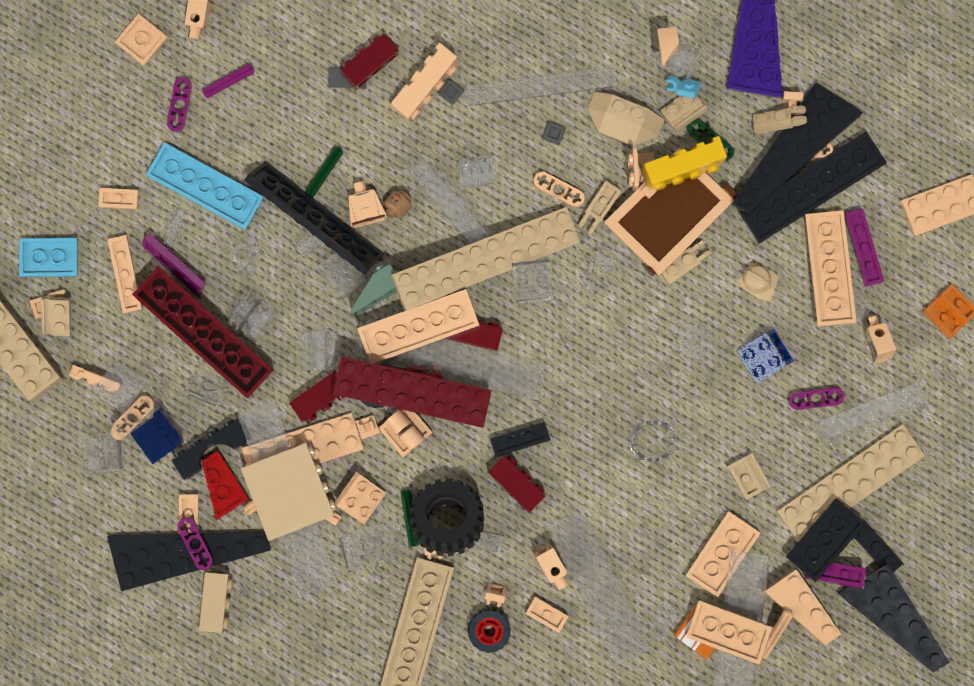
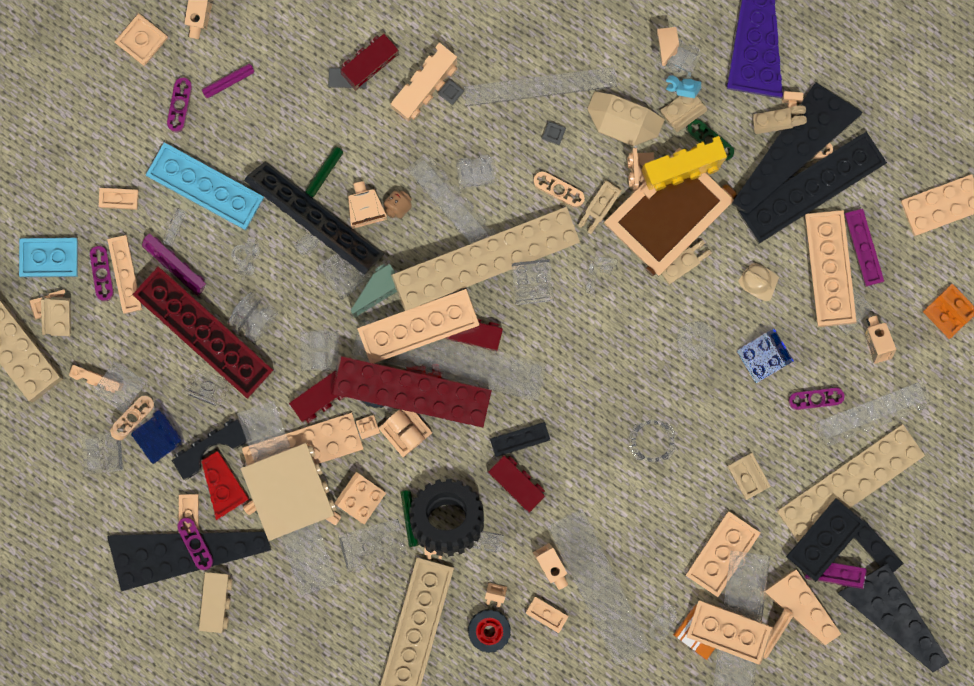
none -> magenta beam [90,246,114,301]

